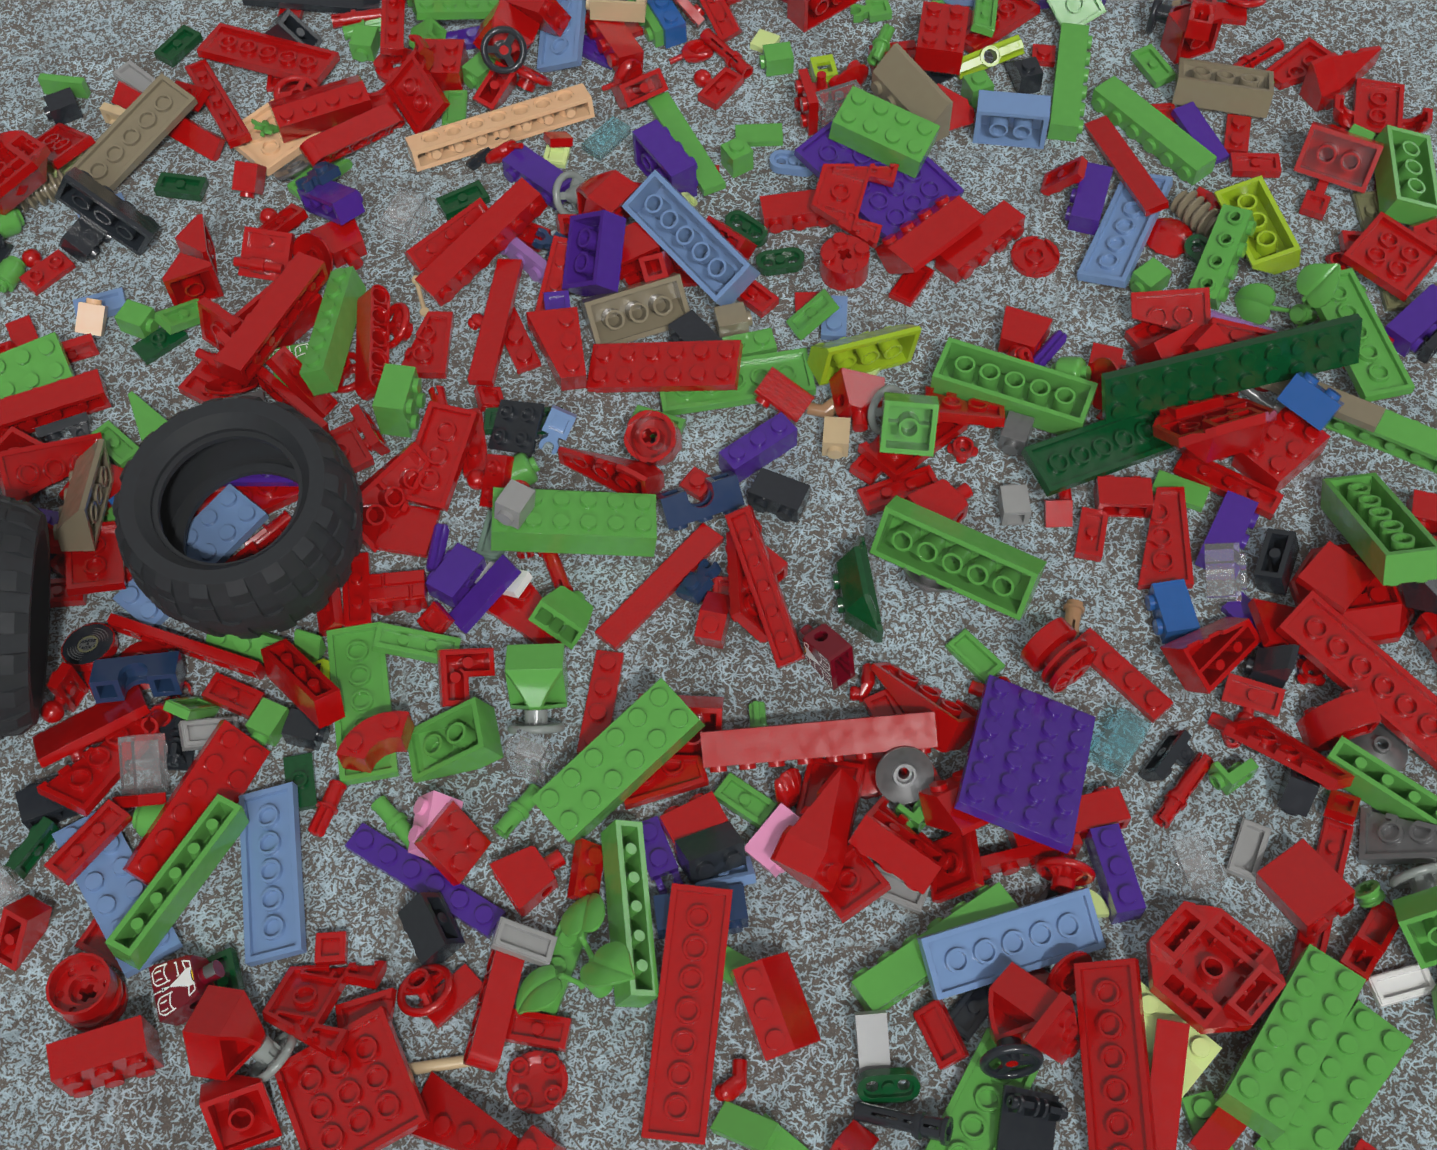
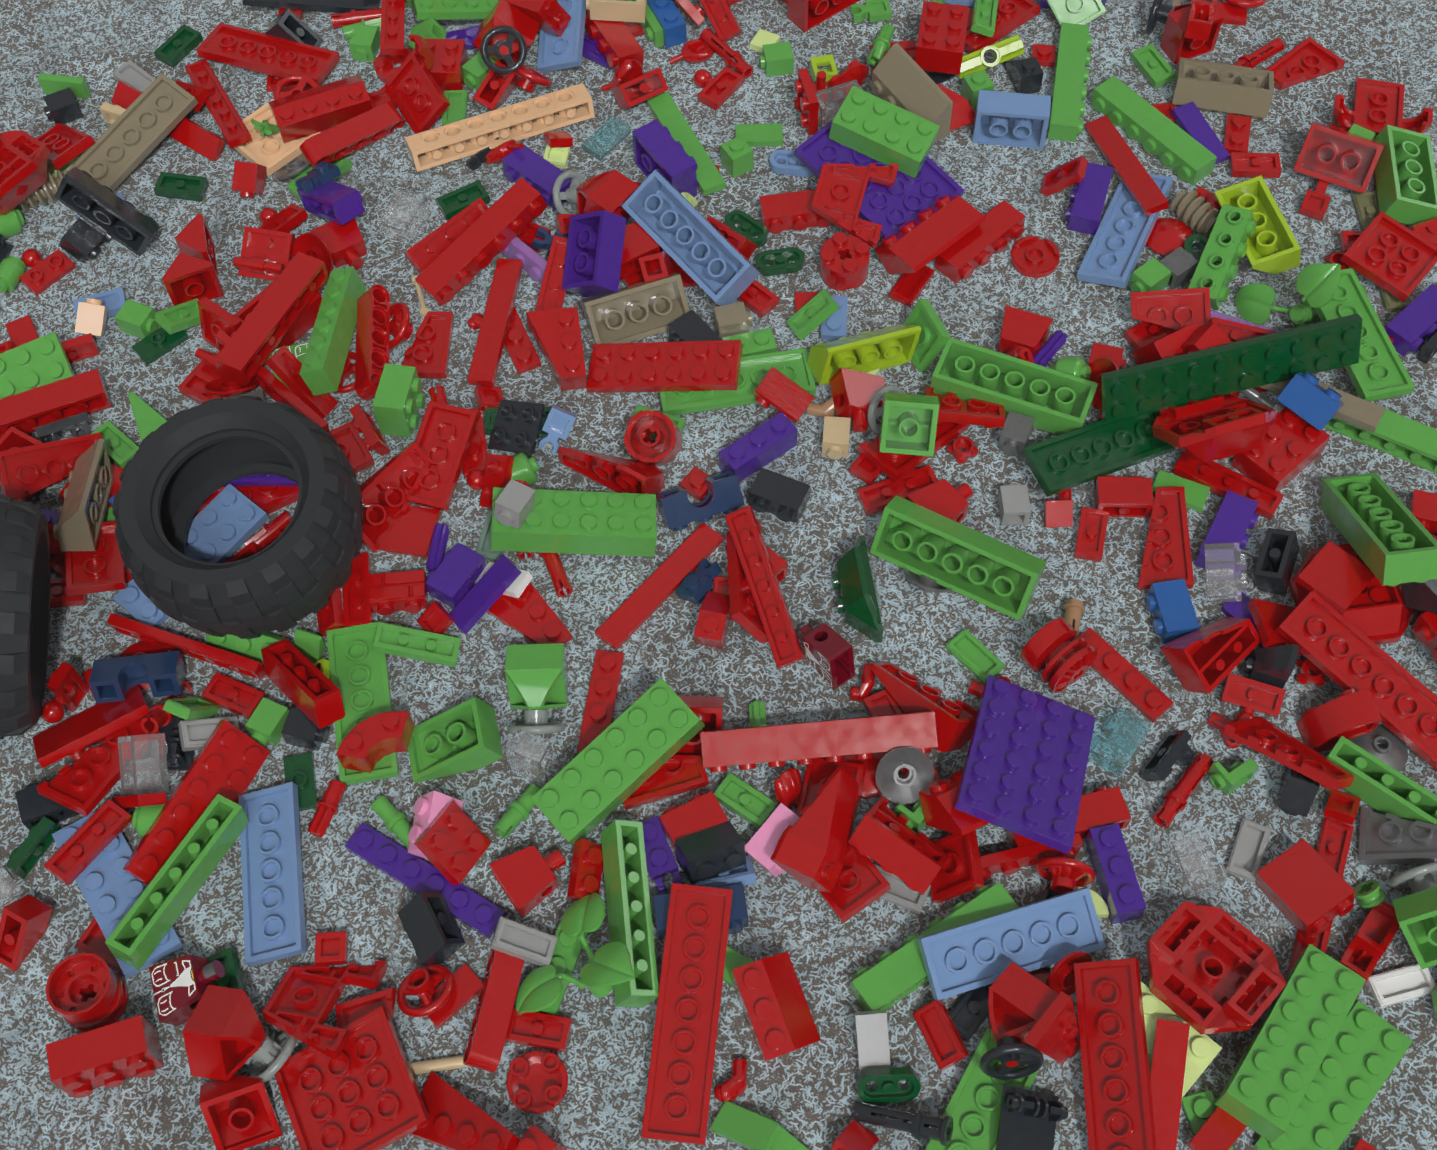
black tile [61,623,118,672] -> none
red brick [437,647,495,707] -> none
bright green torso [528,586,594,650] -> none
dark purple plate [543,290,571,310] -> none
red wedge [1299,45,1382,112] -> none
none -> bright green plate [904,299,951,372]
none -> flat silver brick [1159,246,1199,290]

